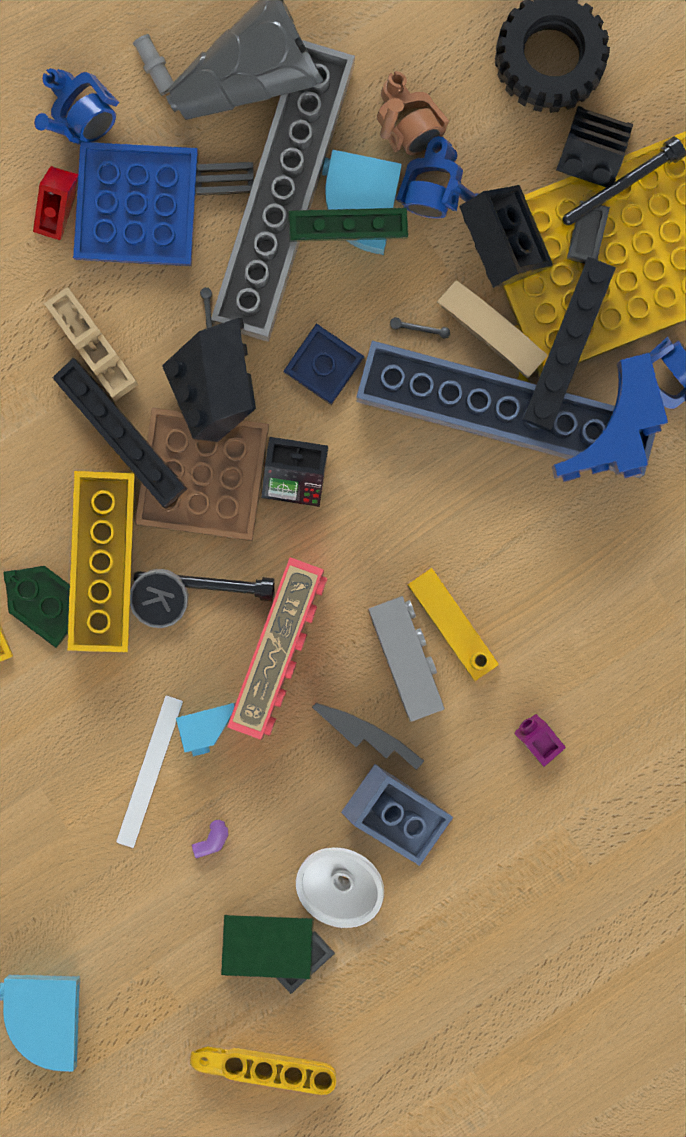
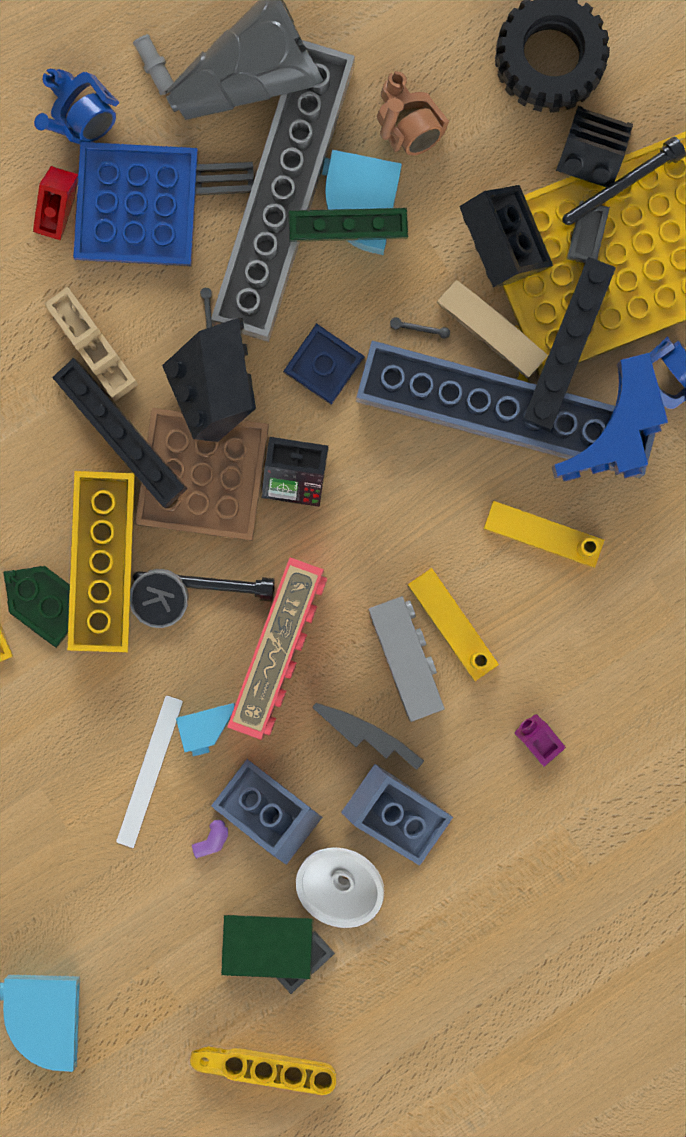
blue piece [396,136,478,218] -> none
none -> sand blue slope [211,759,323,865]
none -> yellow piece [483,501,605,568]

